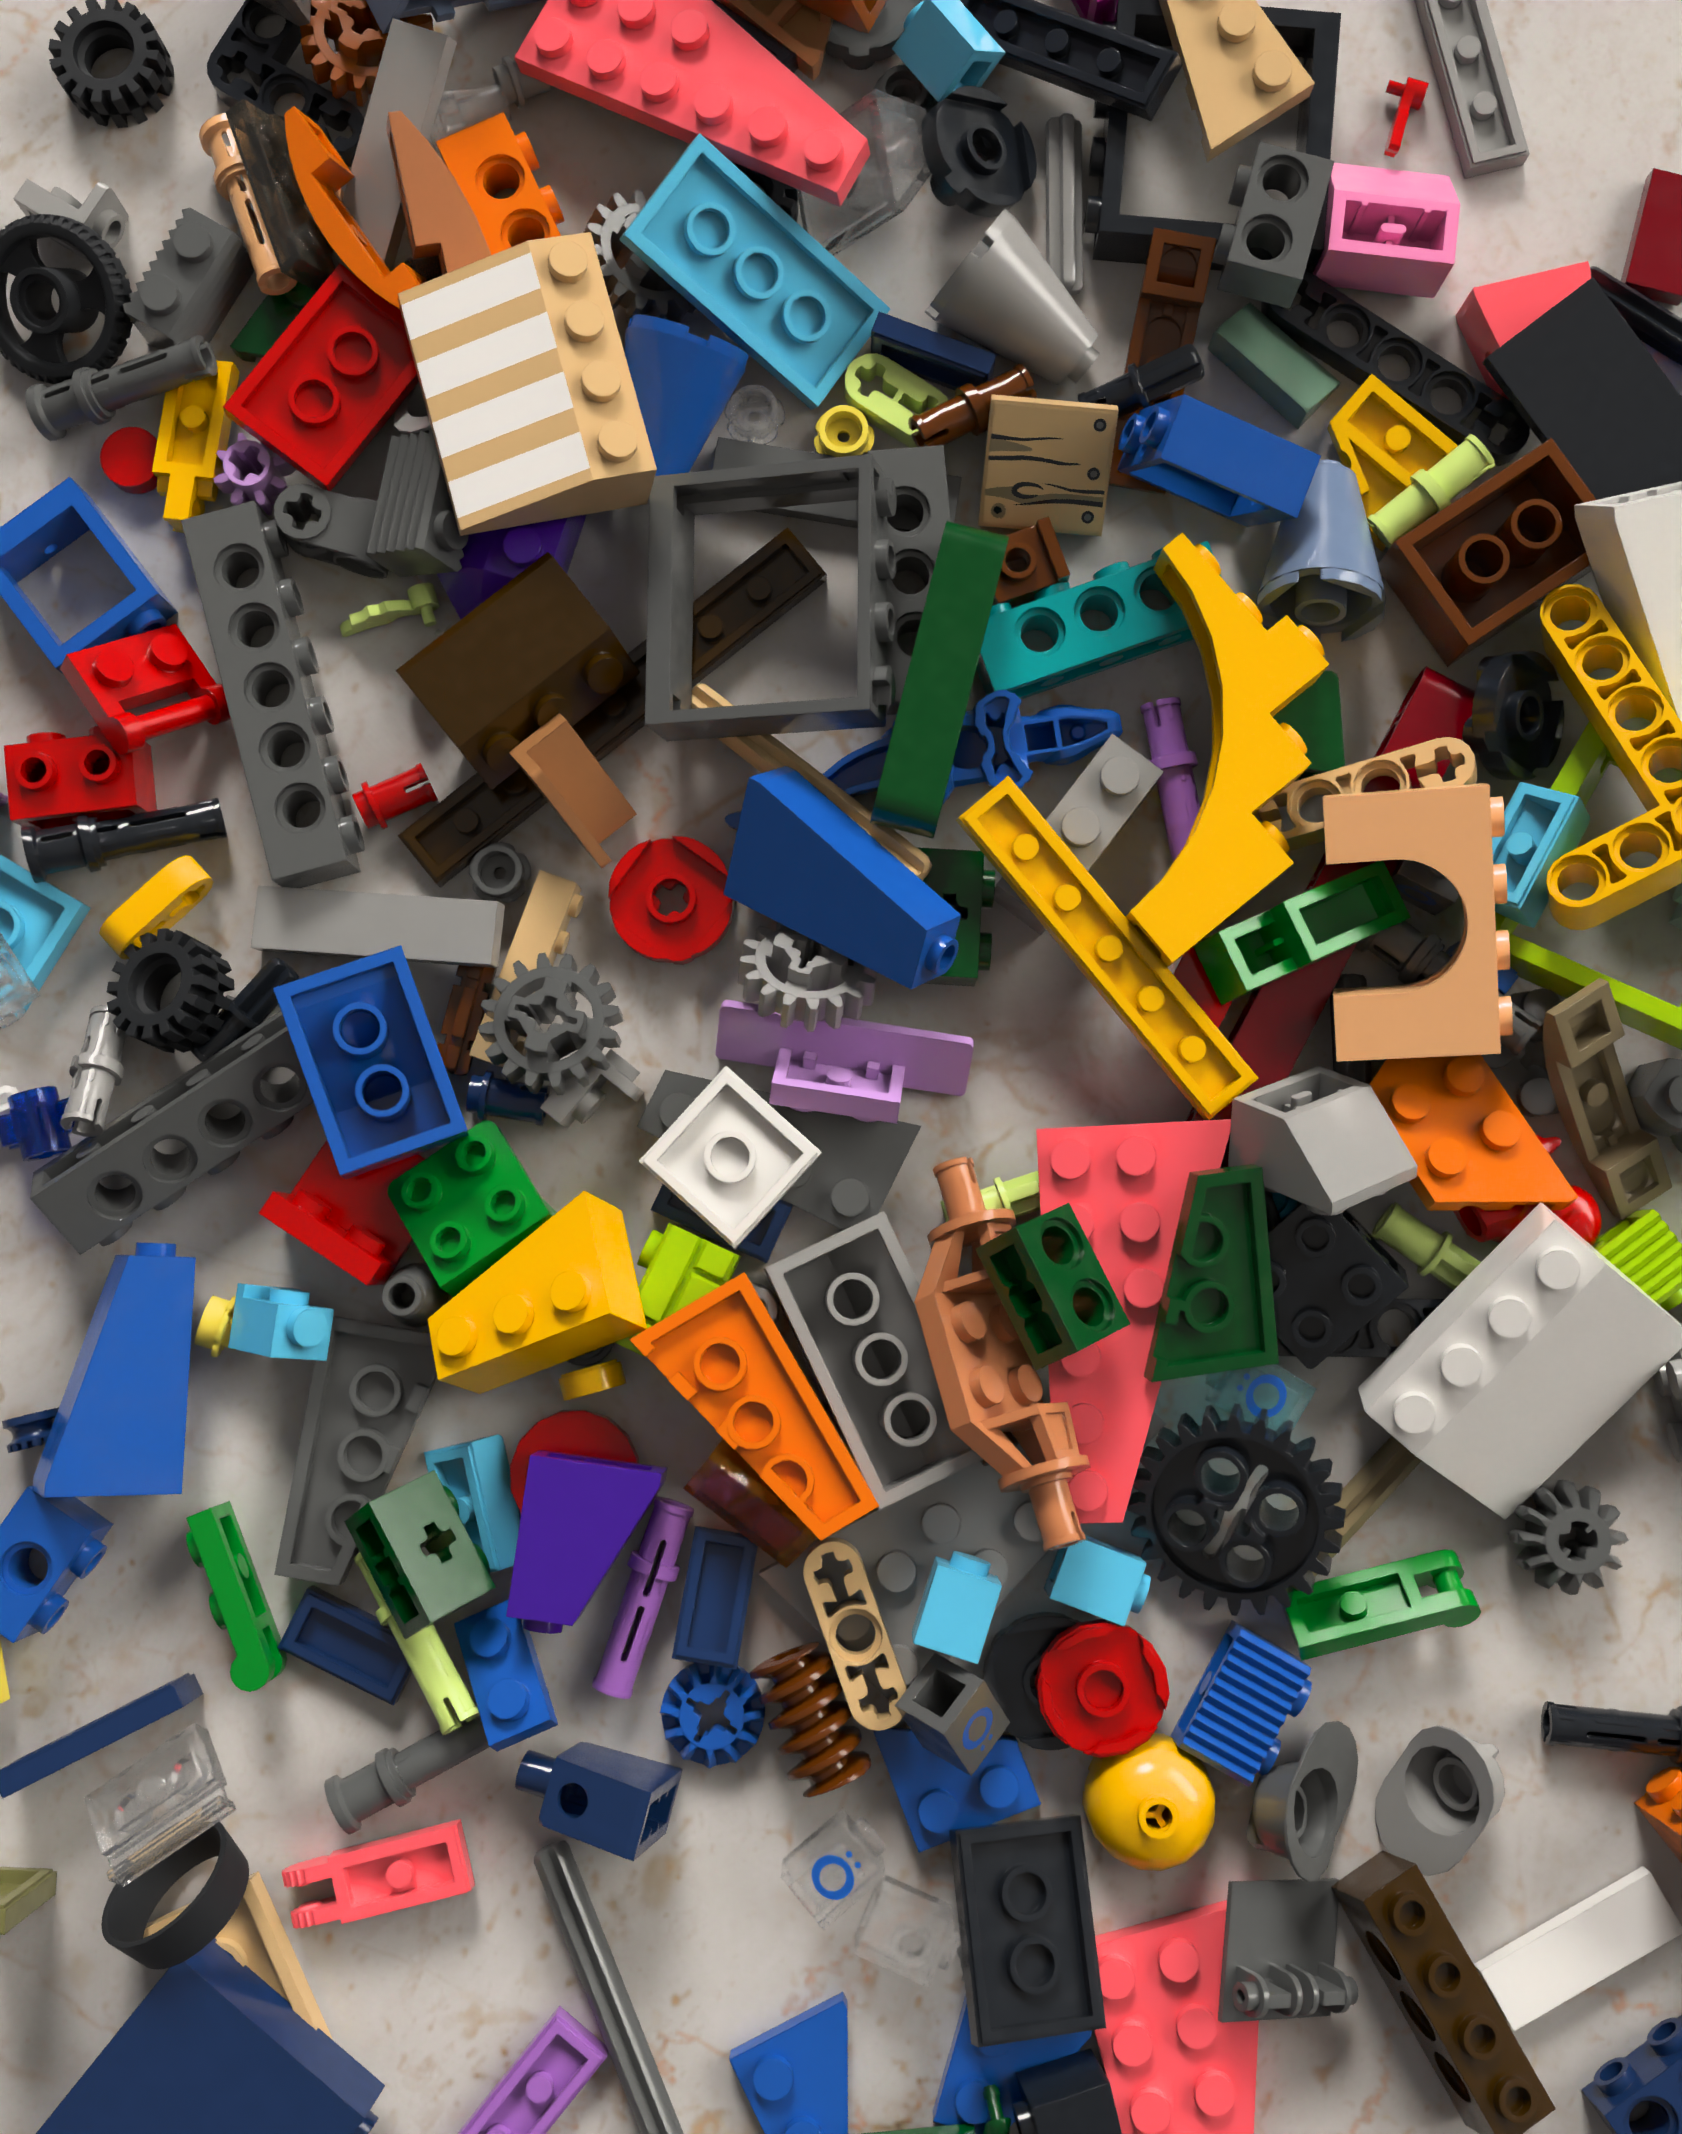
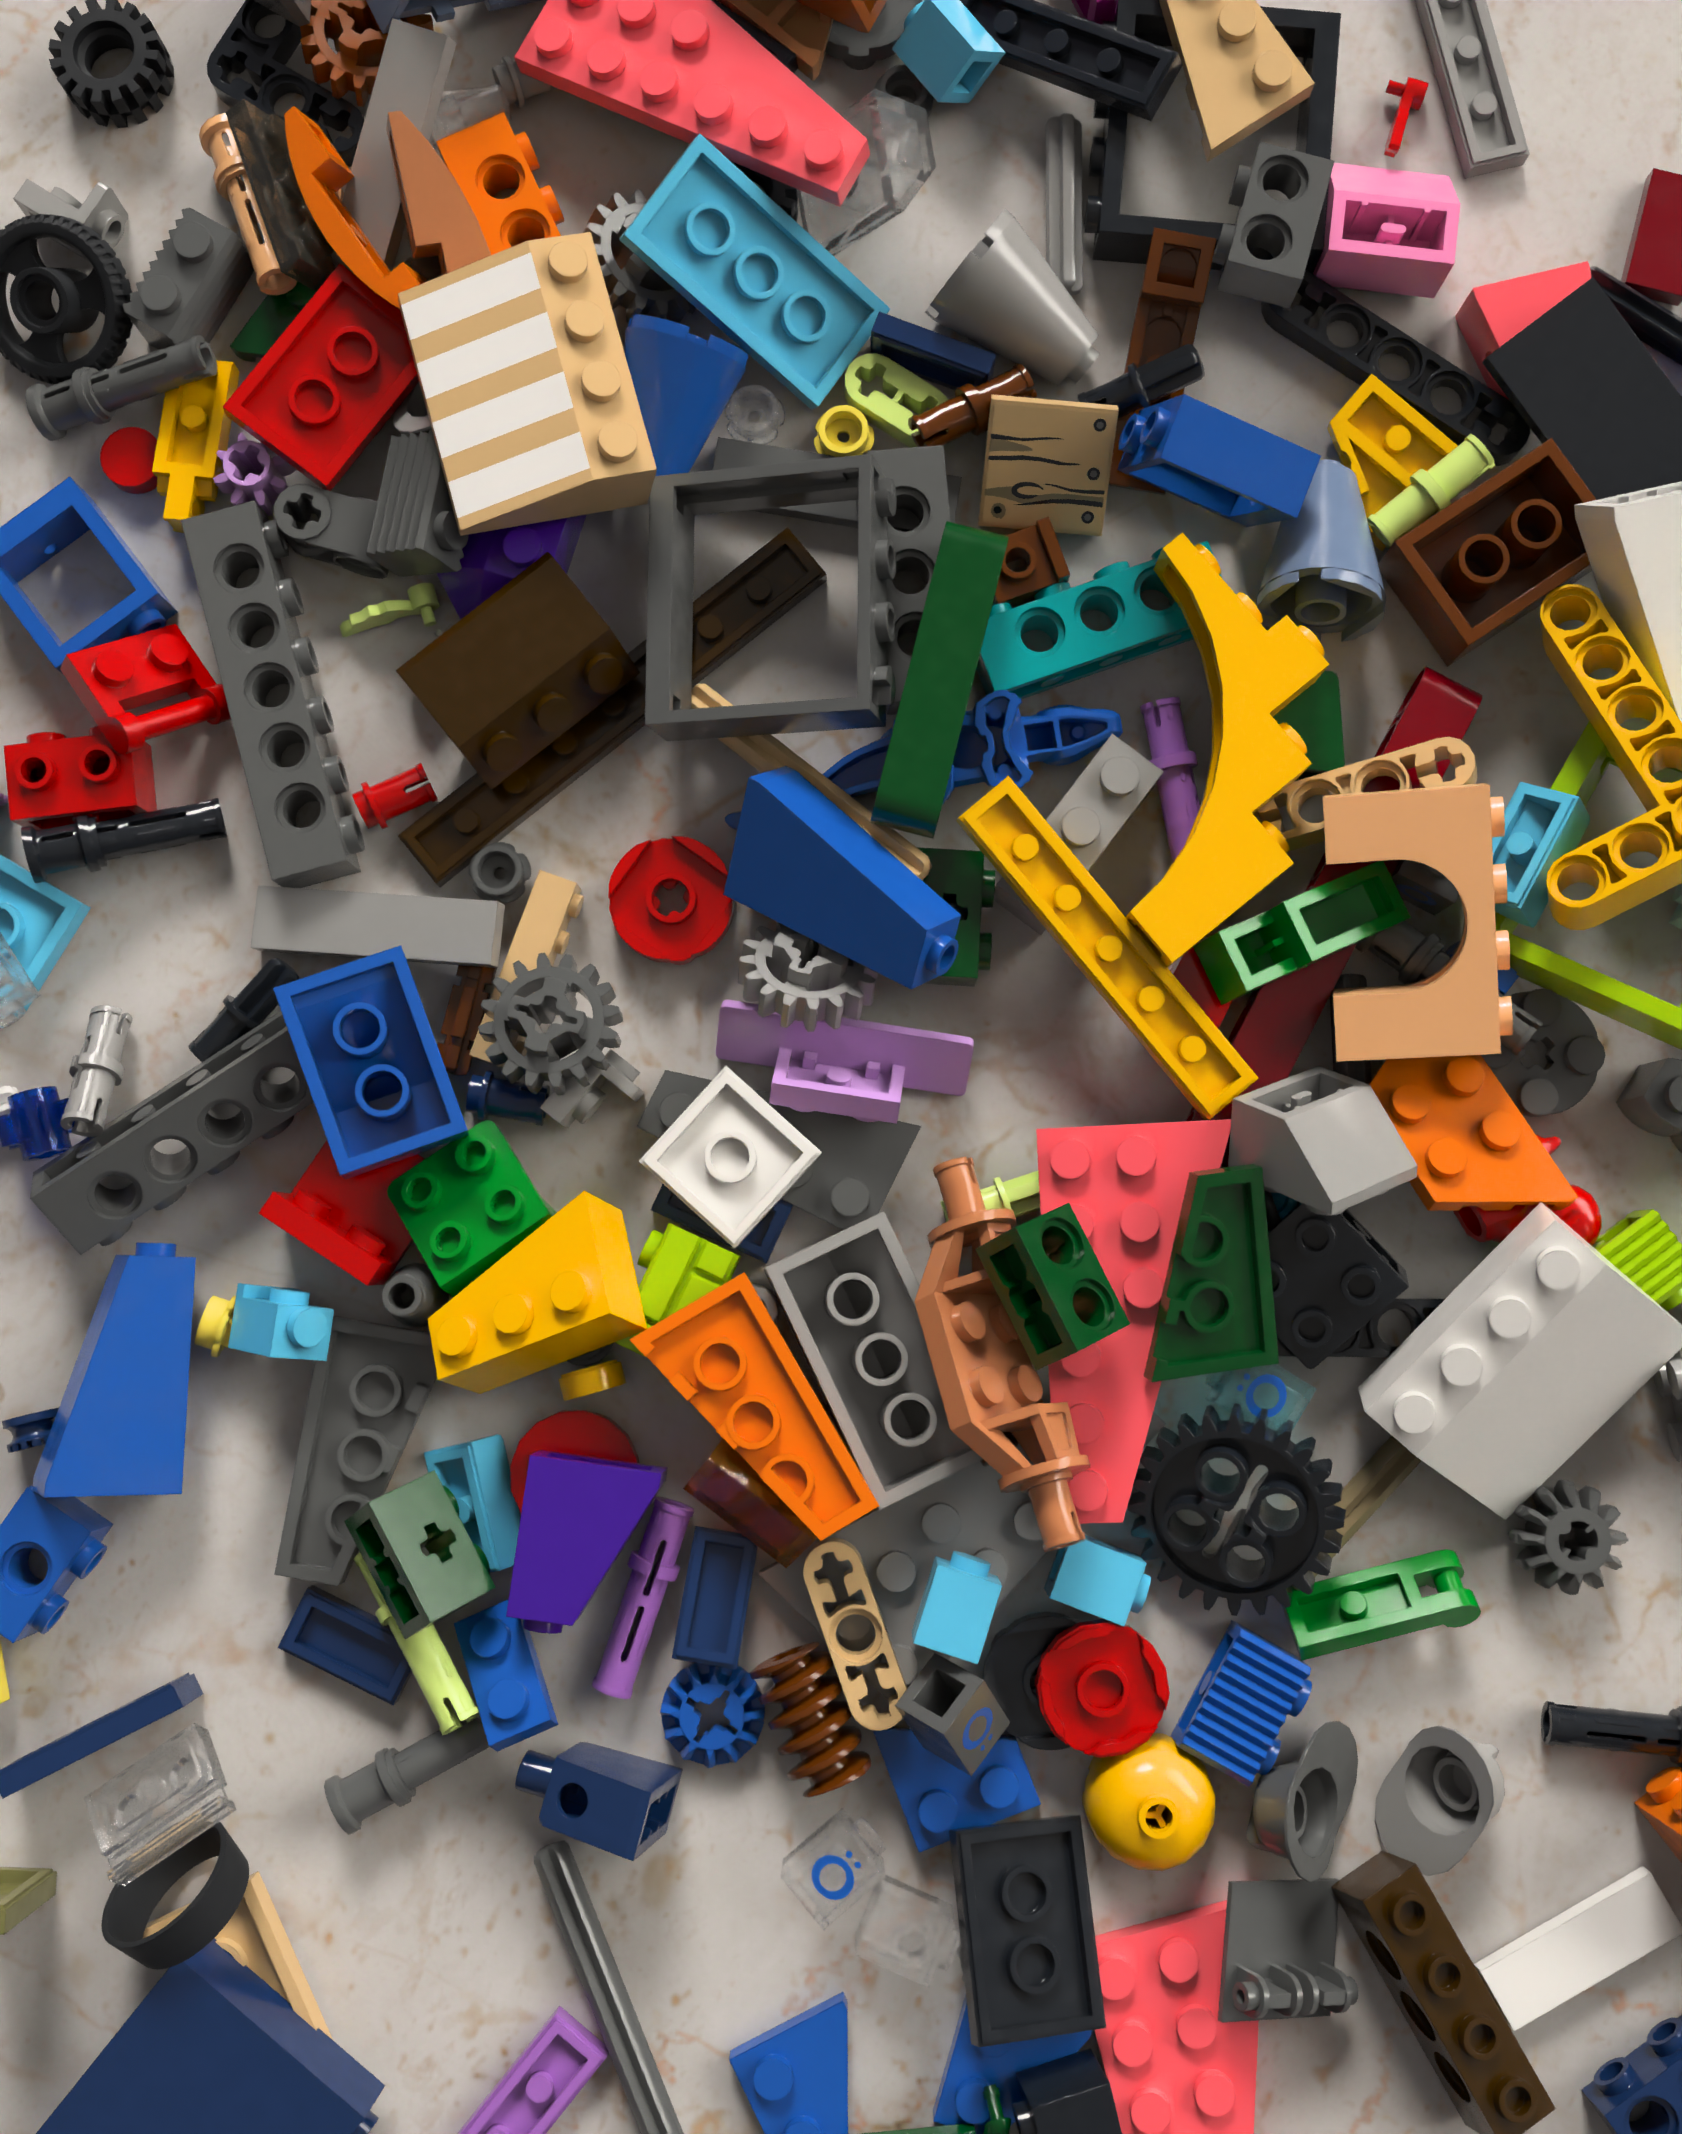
yellow beam [99,855,213,960] -> none
black tyre [107,928,235,1053] -> none
green plate [186,1501,287,1692] -> none
coral hinge [281,1819,475,1929] -> none
medium nougat panel [509,713,637,868] -> none
black plate [921,86,1037,217] -> none
sand green slope [1207,302,1341,429] -> none
yellowish green axle [1371,1202,1481,1290] -> none
black plate [1462,651,1565,780] -> none
dark tan slope [1543,978,1672,1221] -> none

